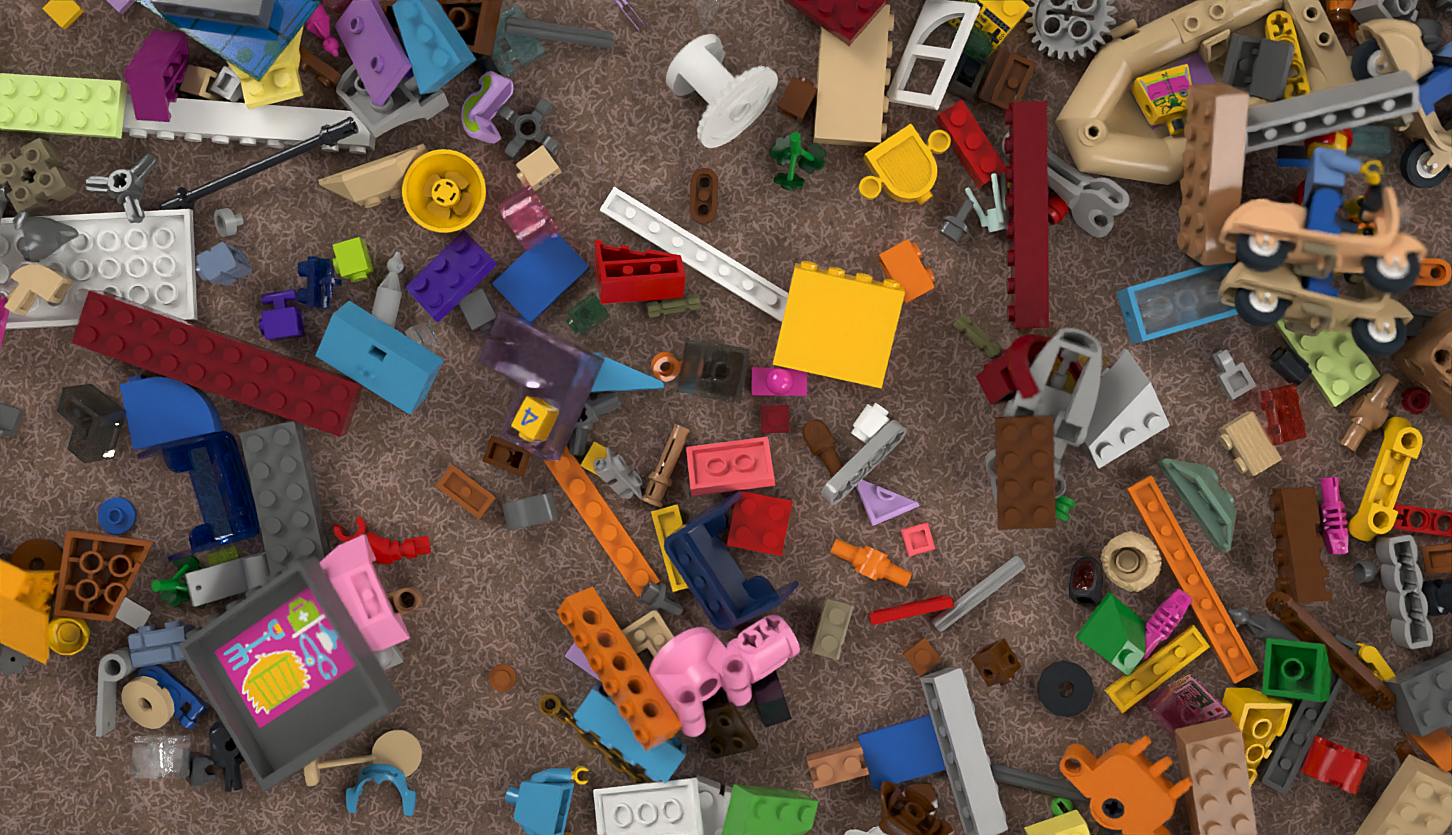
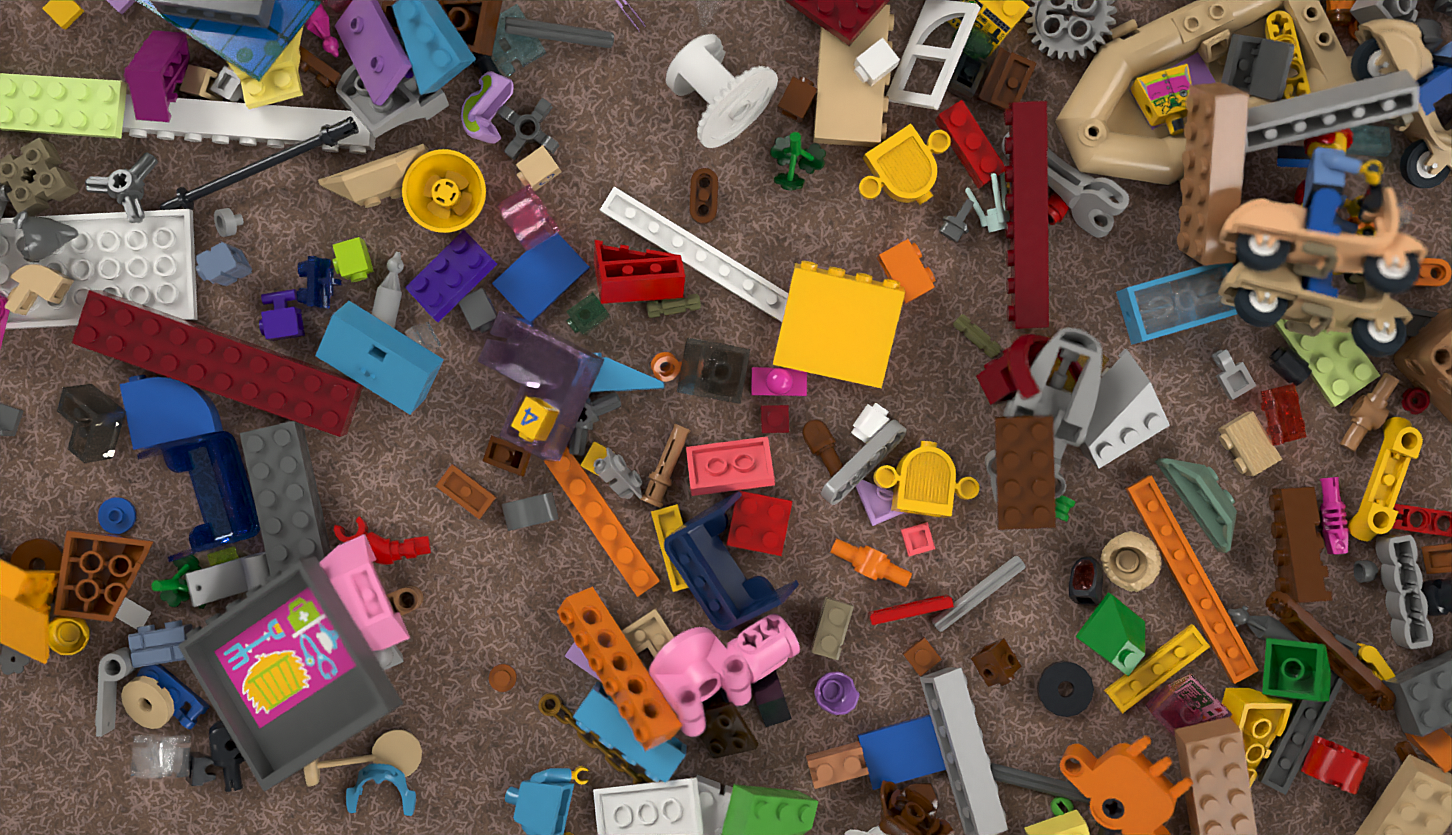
dark grey piece [639,582,684,616] -> none
dark pink hinge [1143,588,1192,659] -> none
none -> medium lavender hair [814,671,859,715]
none -> white brick [854,38,900,86]
none -> yellow piece [874,441,979,518]

